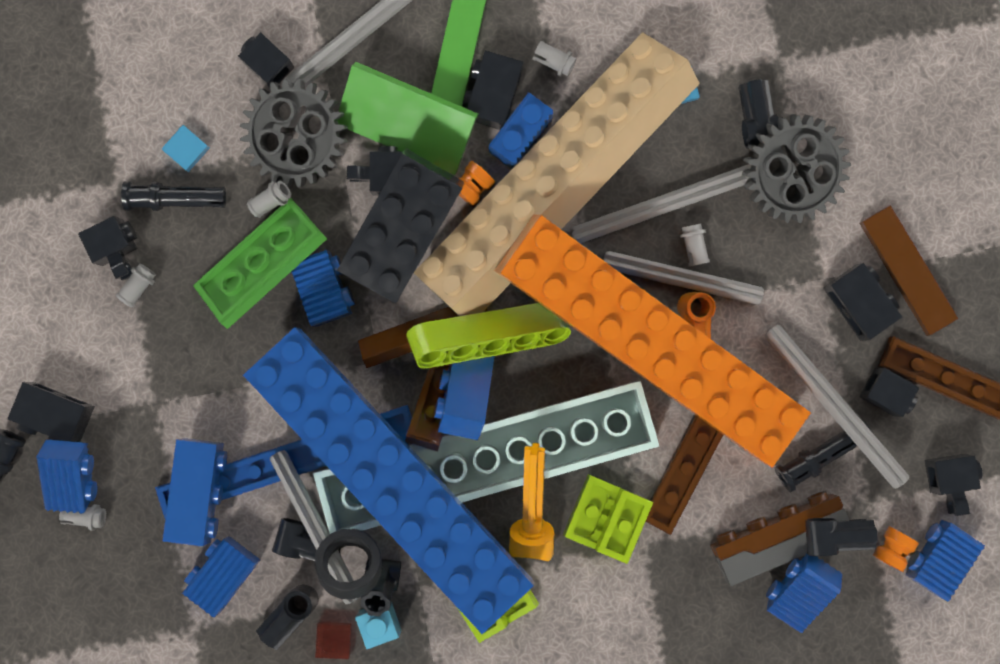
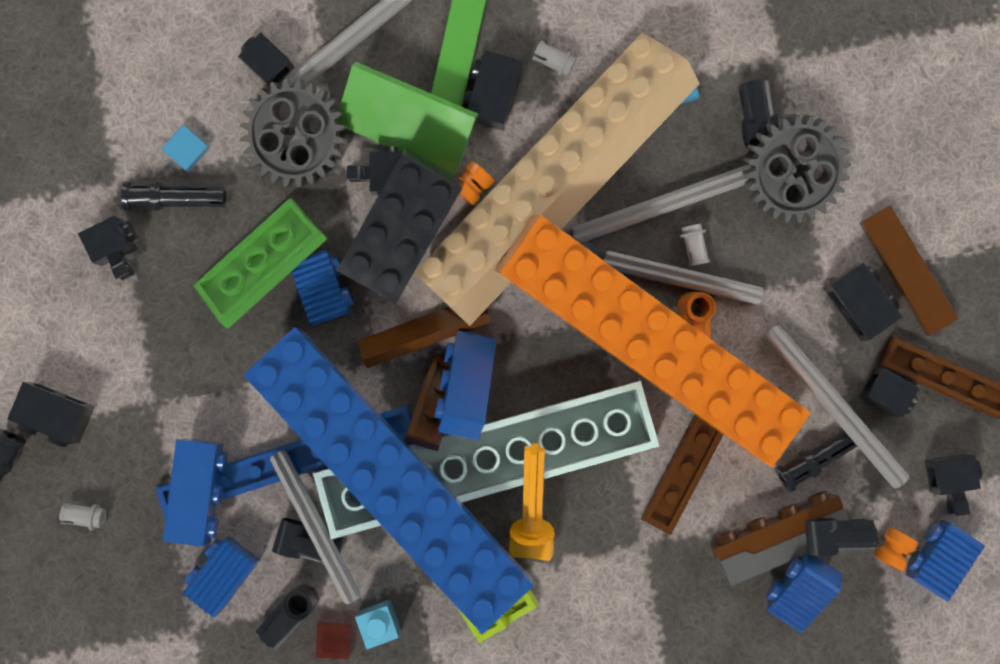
blue brick [36,440,97,514] -> none
light grey pin [115,264,156,307] -> none
light grey pin [247,181,291,218] -> none
black tyre [314,529,382,599] -> none
black piece [360,558,401,617] -> none
lime beam [407,303,571,368] -> none
blue brick [489,93,553,169] -> none
lime slope [563,474,653,564] -> none

